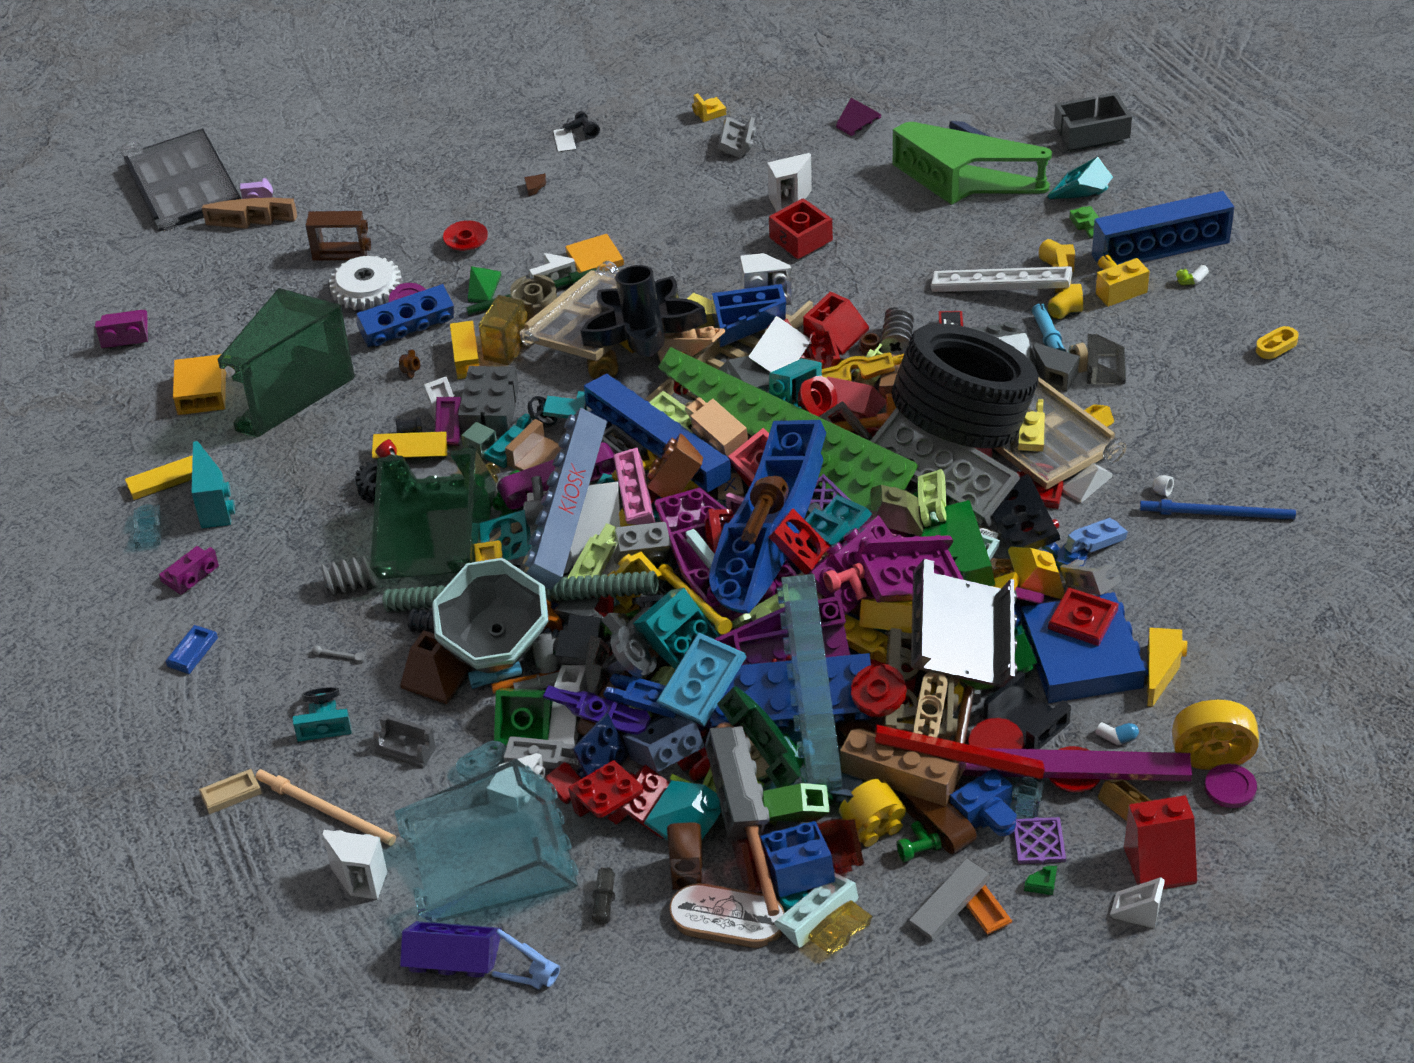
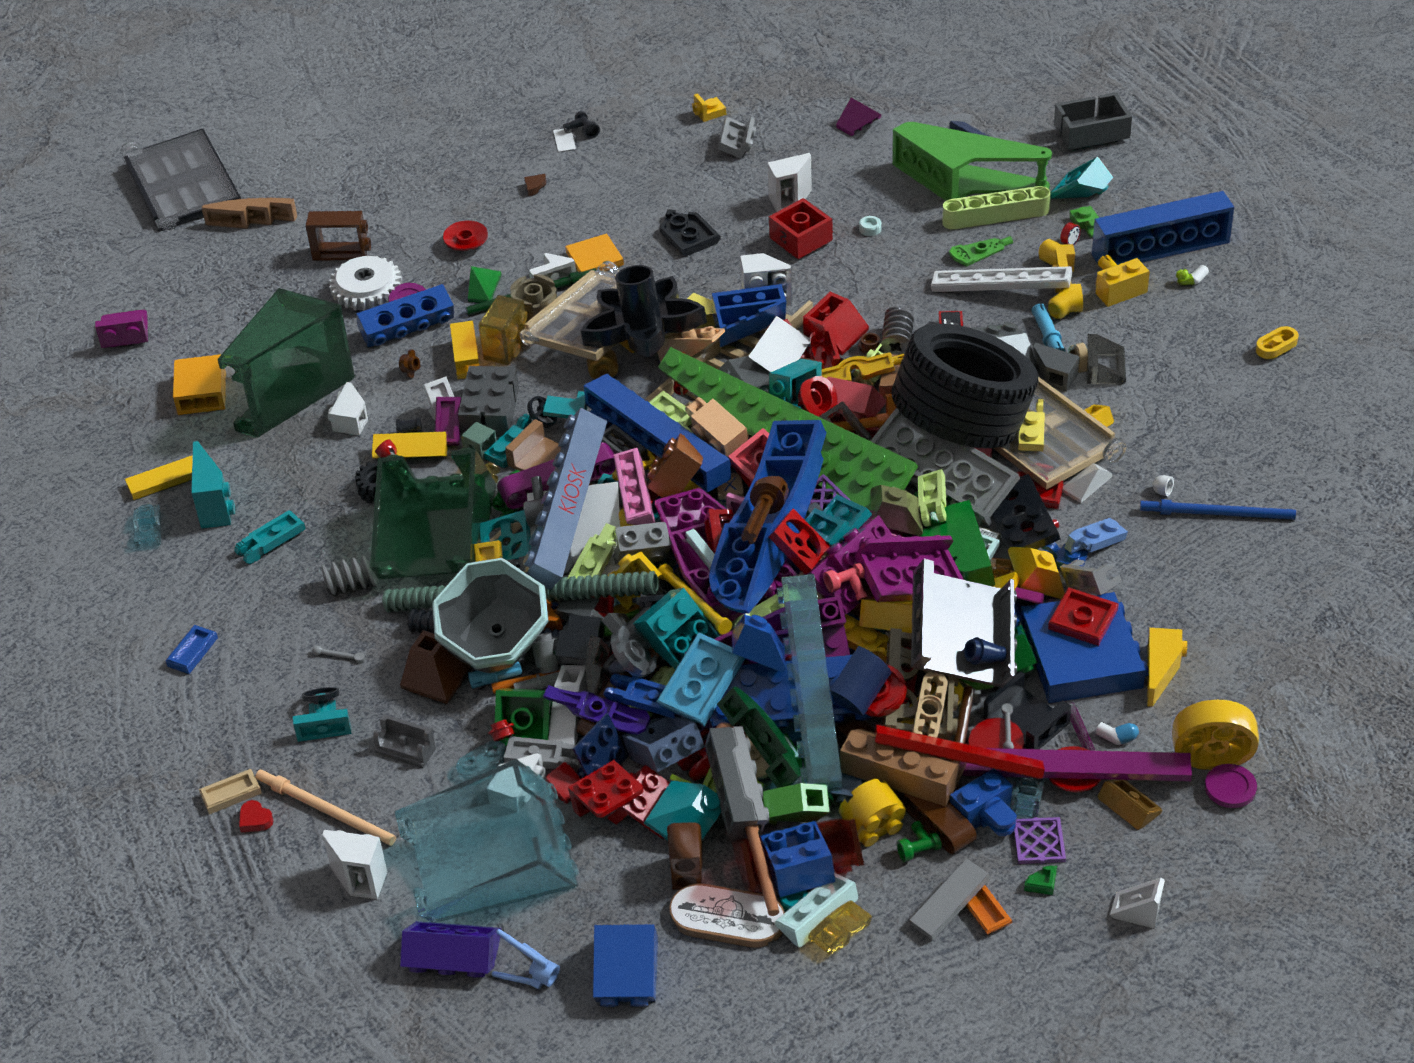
magenta bracket [159,546,219,595] -> none
lavender plate [240,178,273,199] -> none
clear smoke axle [591,867,615,924] -> none
red slope [1124,795,1197,889] -> none
none -> teal hinge [234,510,306,564]
none -> red tile [239,800,274,833]
none -> white slope [328,382,368,436]
none -> red plate [488,720,514,742]
none -> blue slope [593,924,658,1007]
none -> black tile [659,209,721,257]
none -> blue slope [732,614,786,673]
none -> dark blue brick [830,646,891,716]
none -> light aqua tile [859,216,881,236]
none -> yellowish green beam [942,186,1050,229]
none -> bright green piece [949,236,1013,266]
none -> dark blue cone [964,637,1007,665]
none -> light grey hinge [1002,703,1014,749]
none -> tile [1060,222,1081,245]
none -> magenta piece [1069,702,1096,751]

